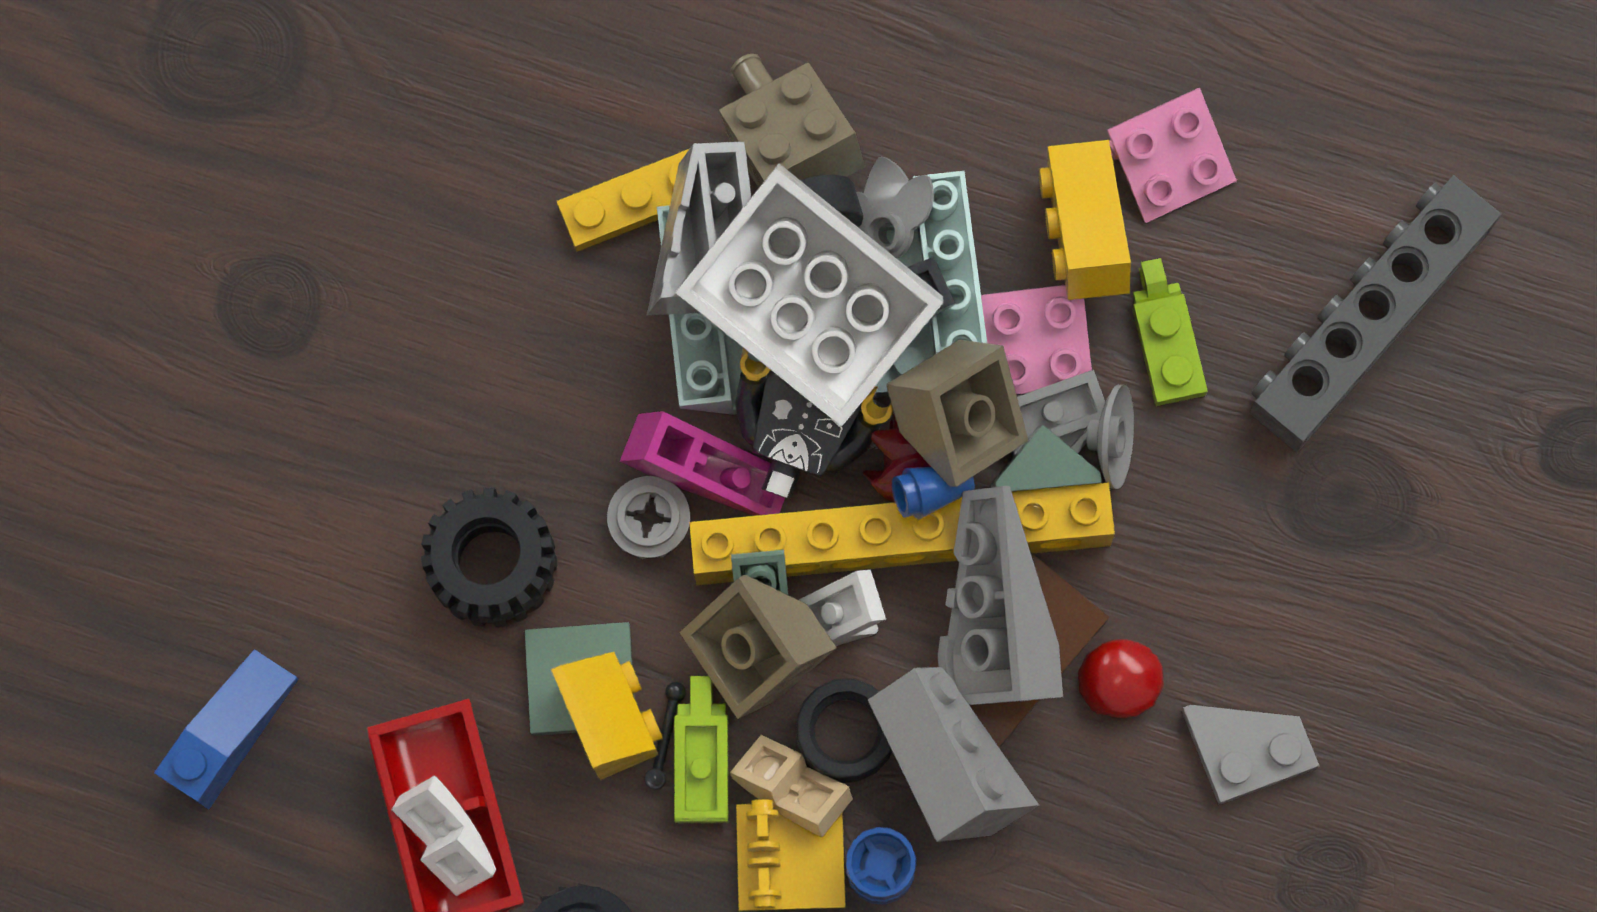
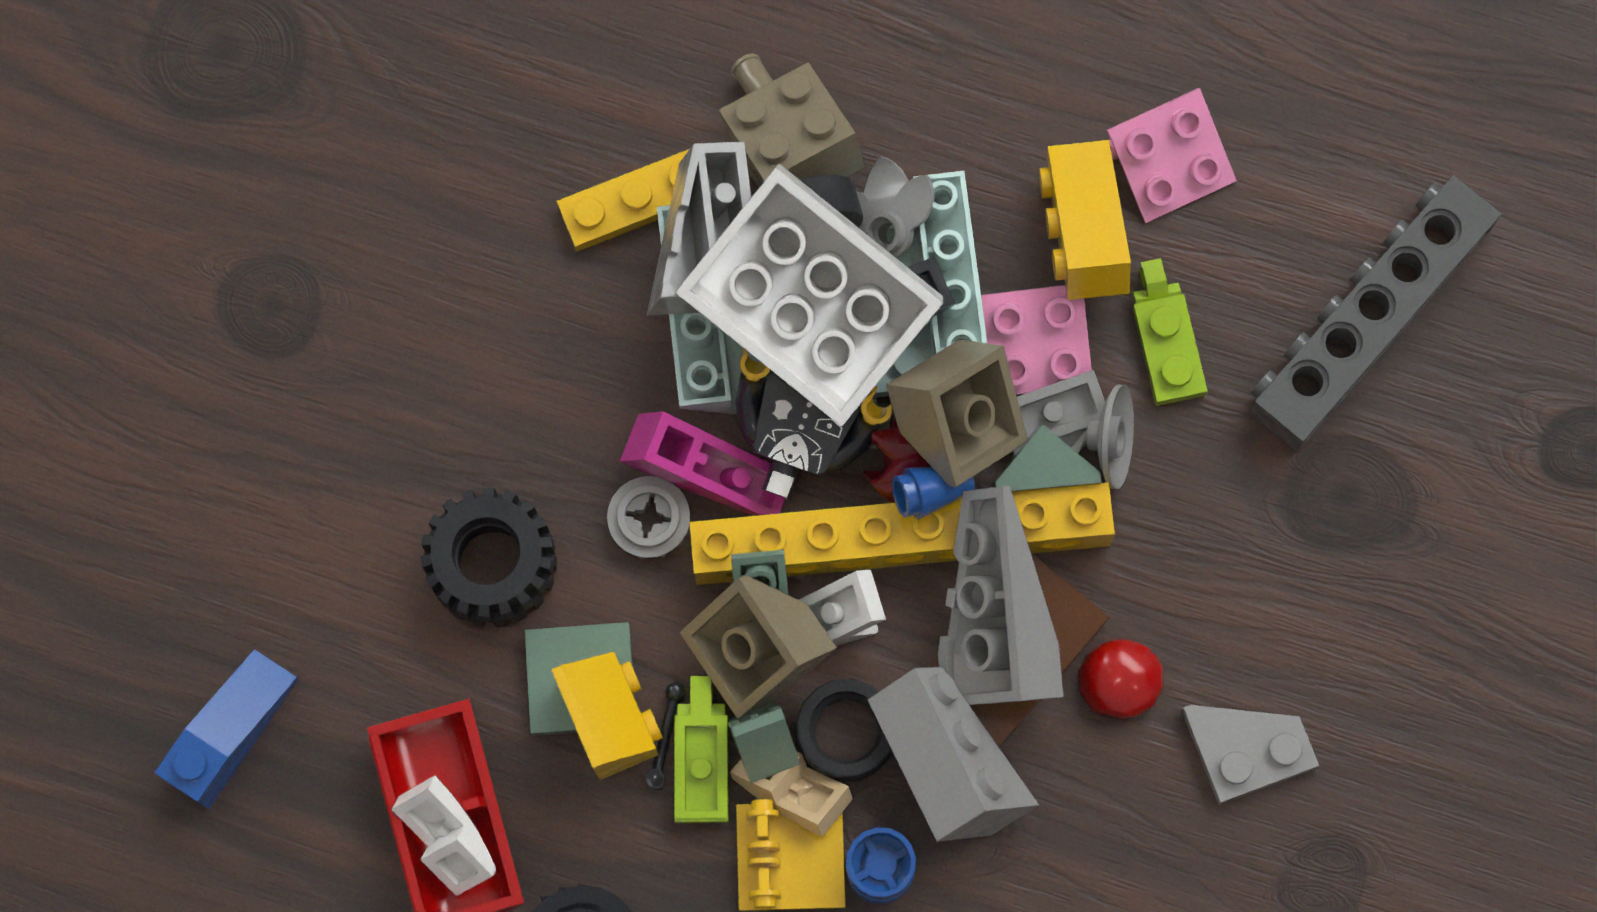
none -> sand green slope [728,702,800,783]

